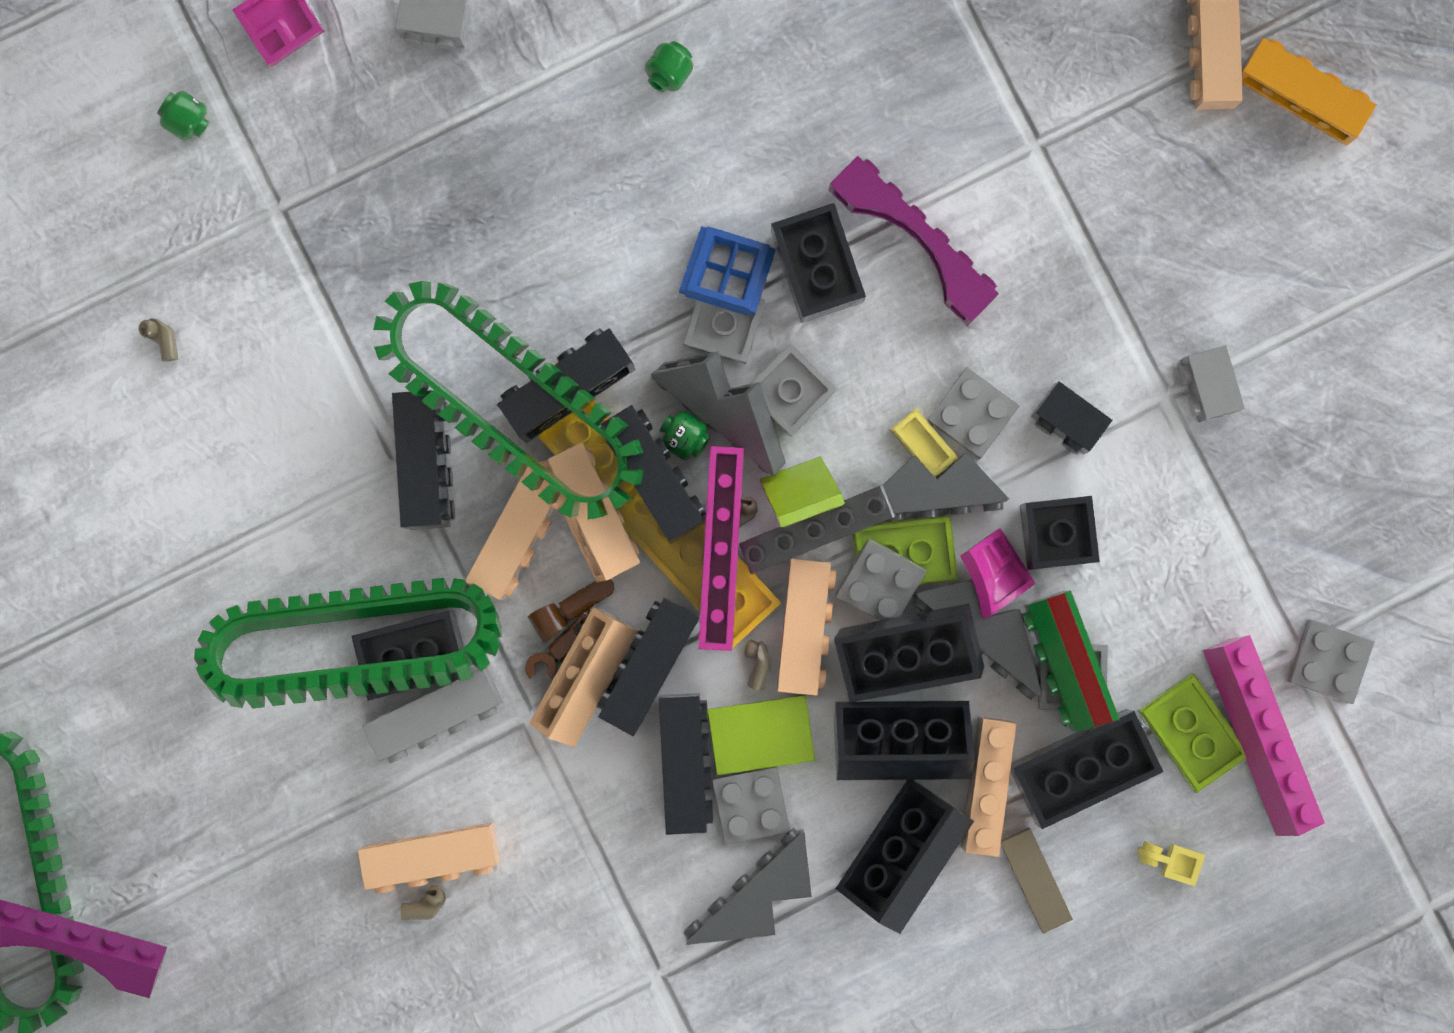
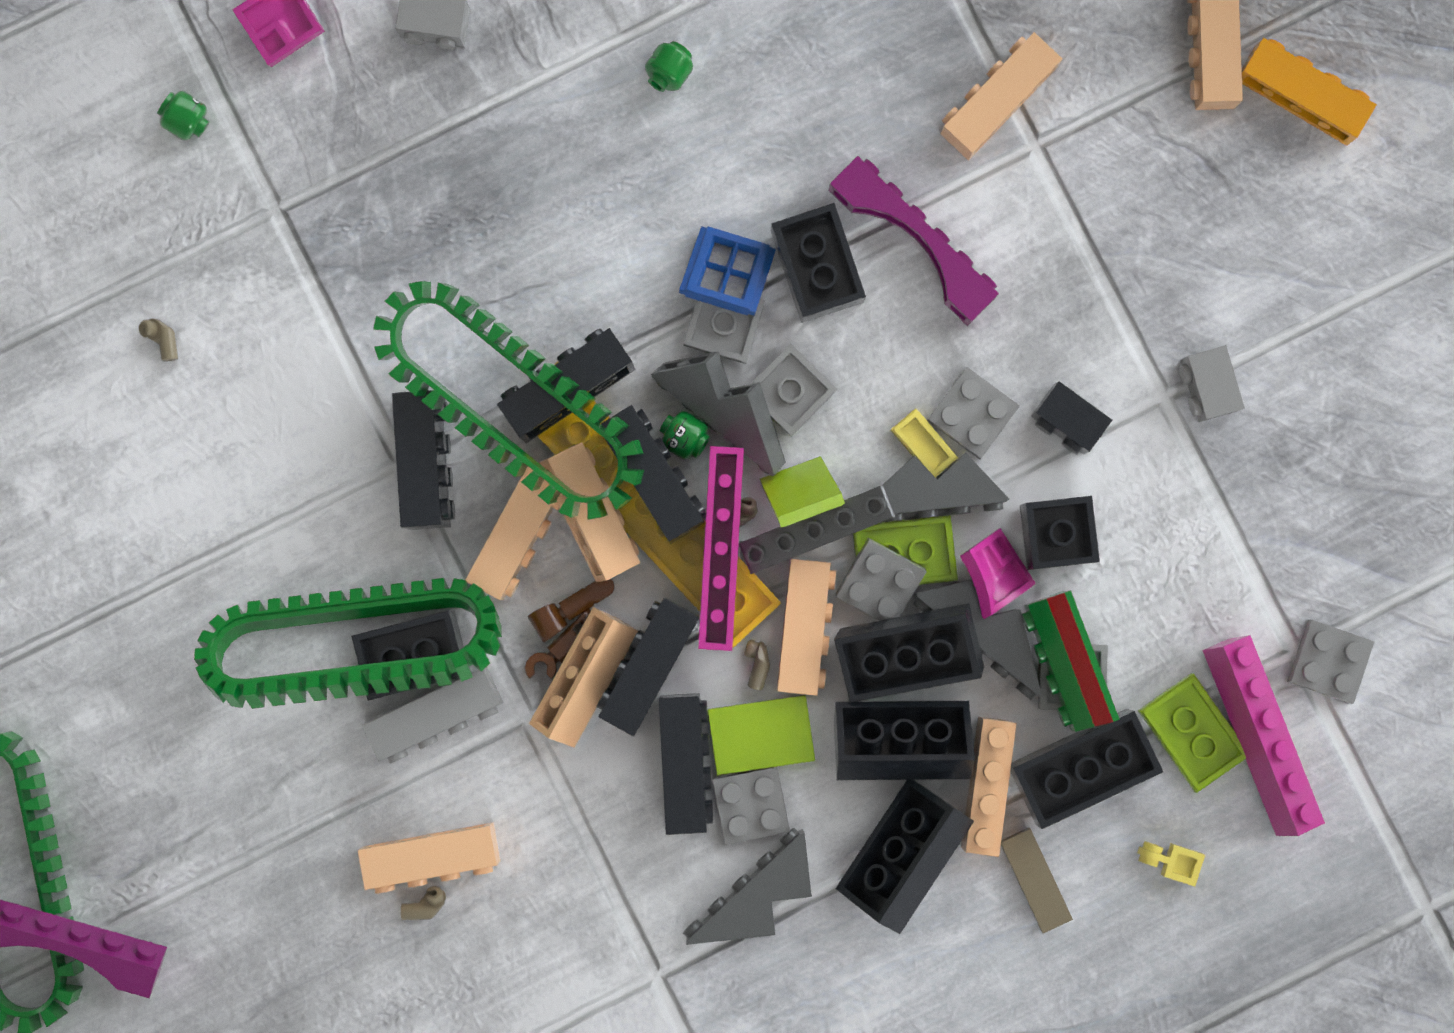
none -> light nougat brick [941,32,1063,161]

